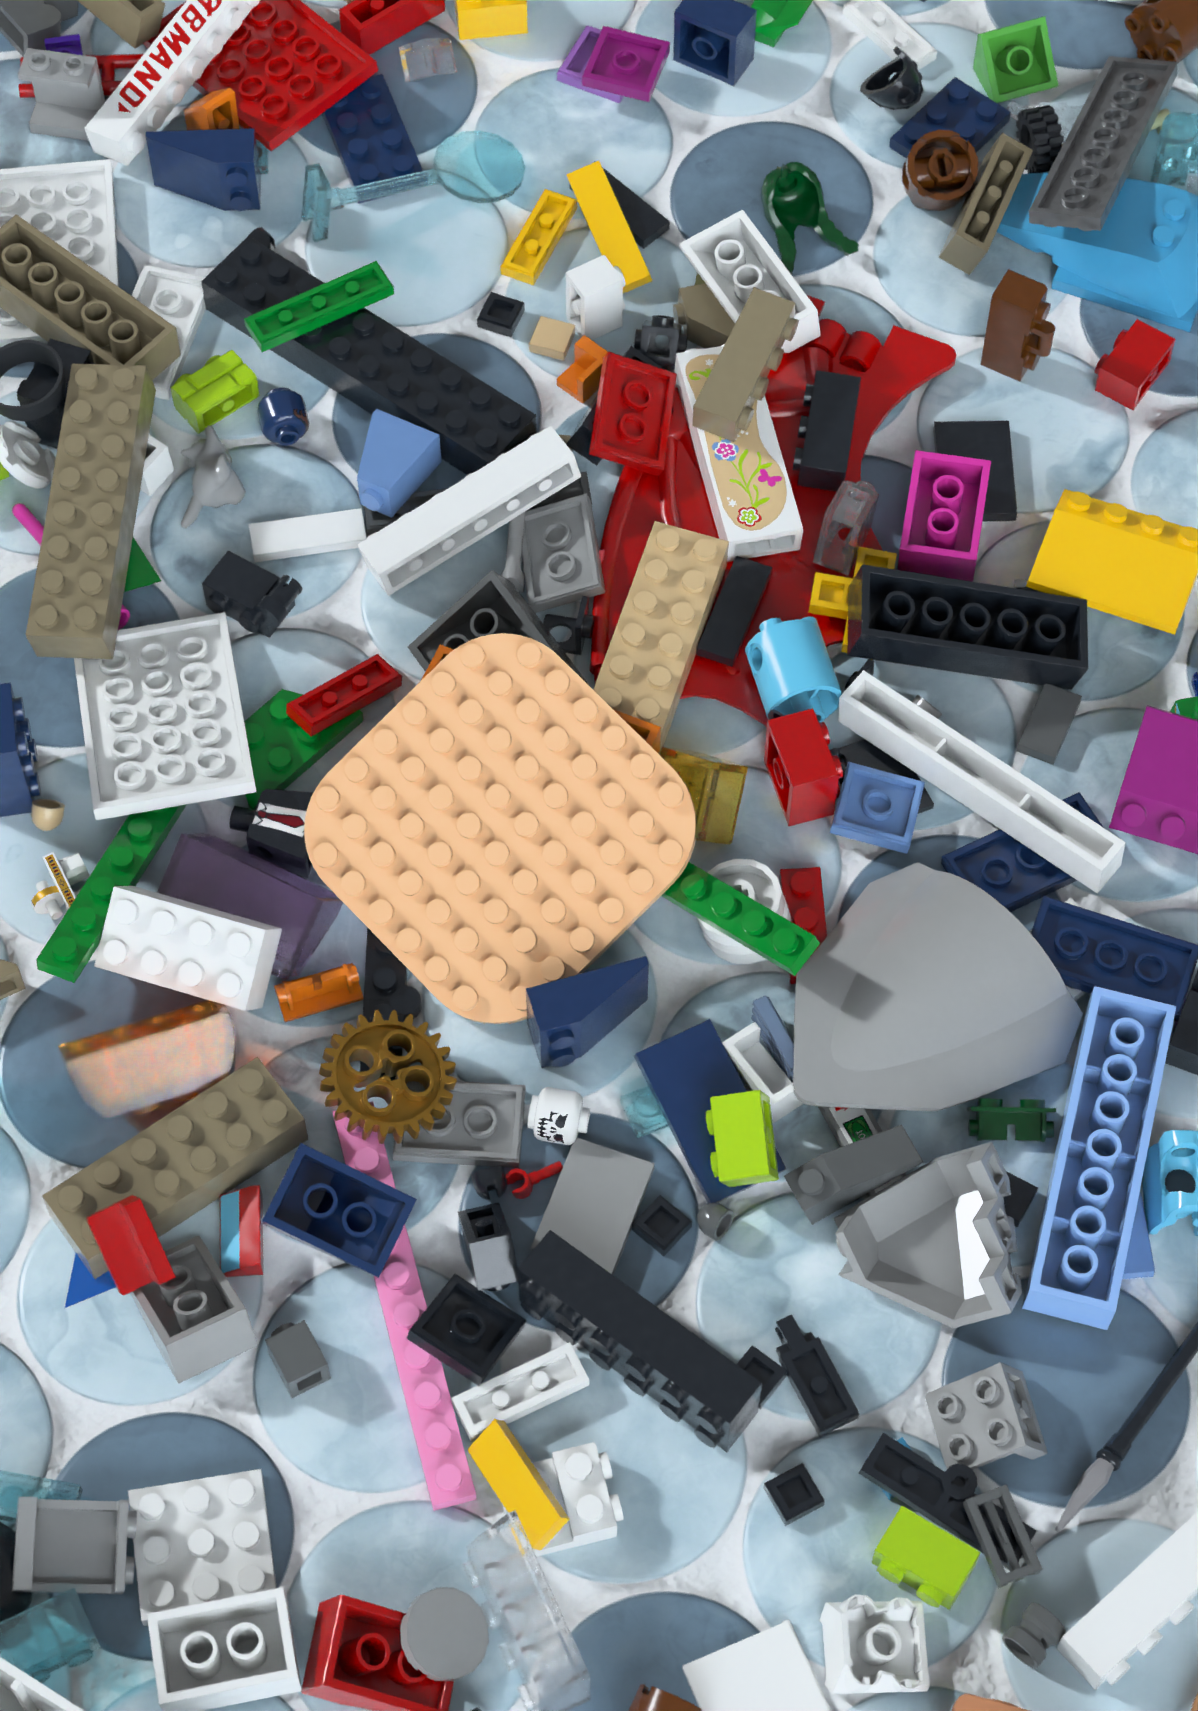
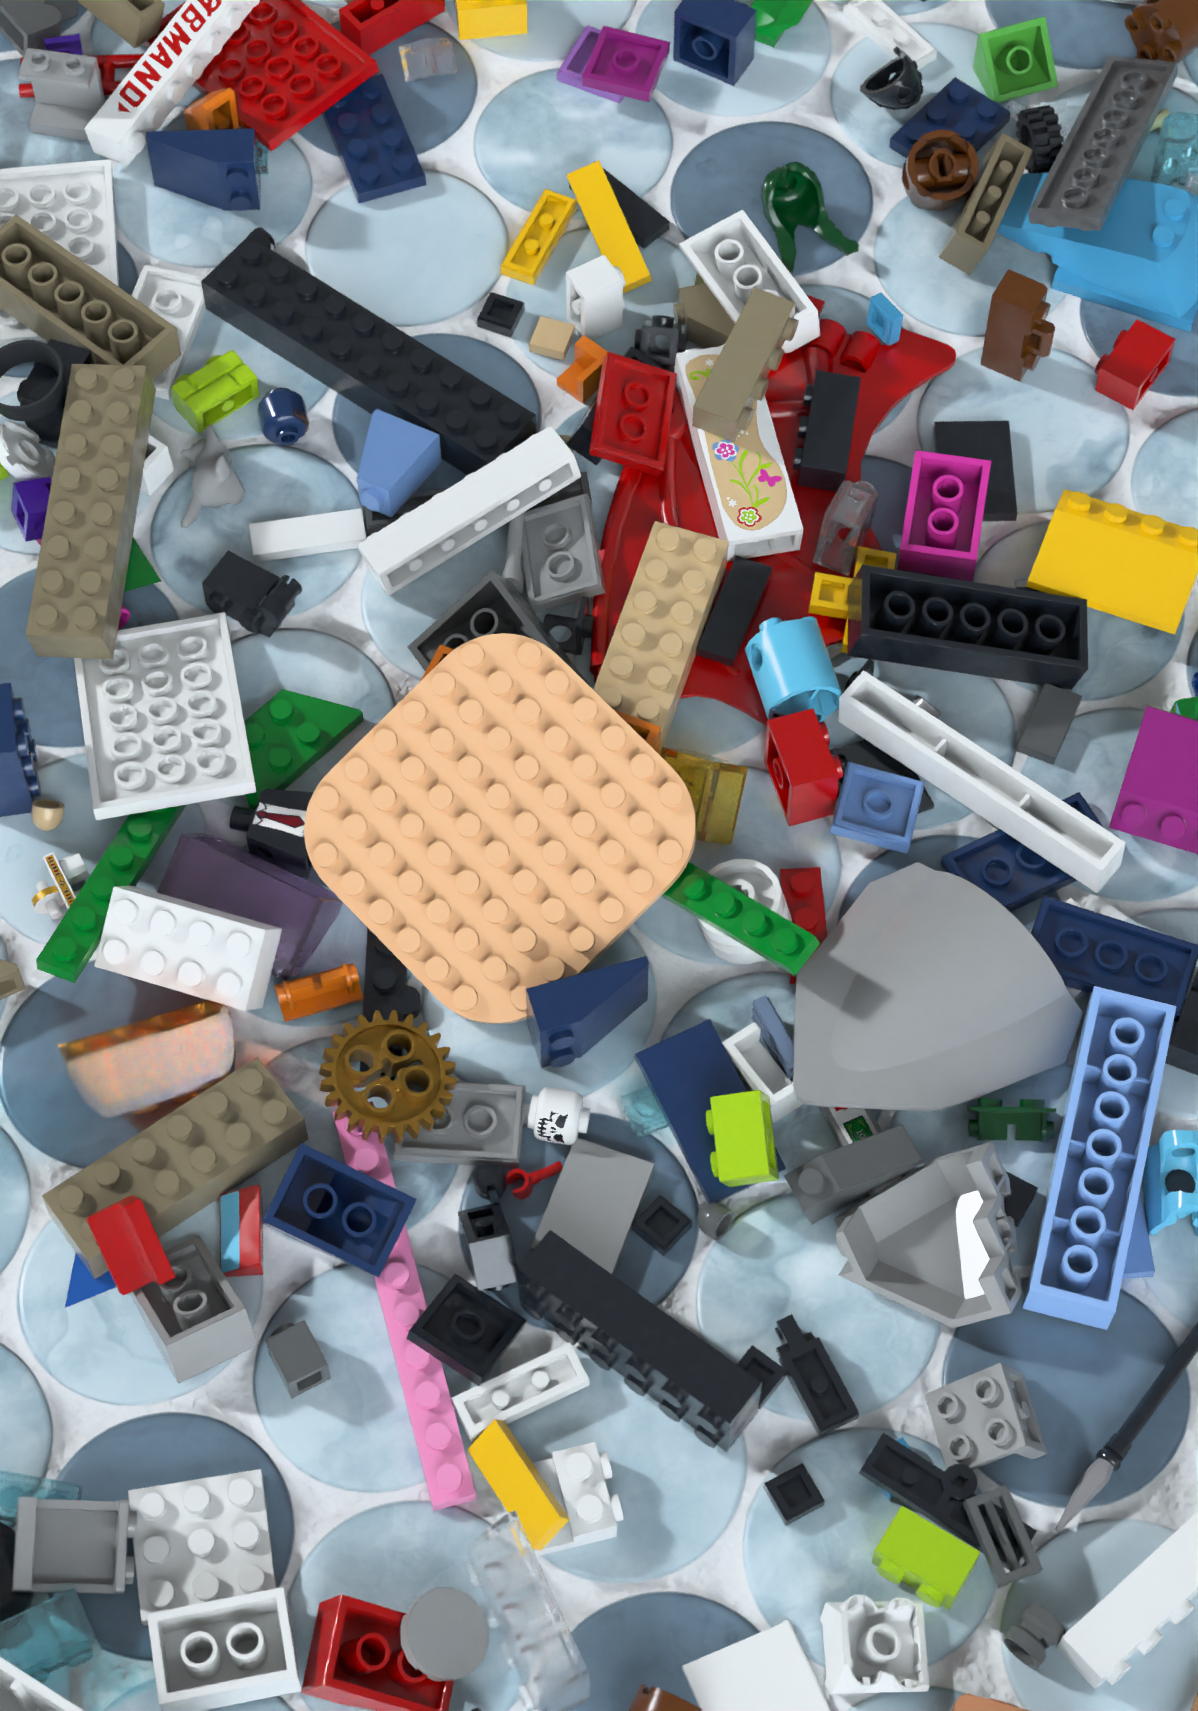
green tile [244,261,394,352] -> none
red tile [286,654,403,736] -> none
clear light blue piece [301,131,525,242] -> none
none -> dark purple brick [11,477,52,542]
none -> dark azure tile [866,292,904,346]

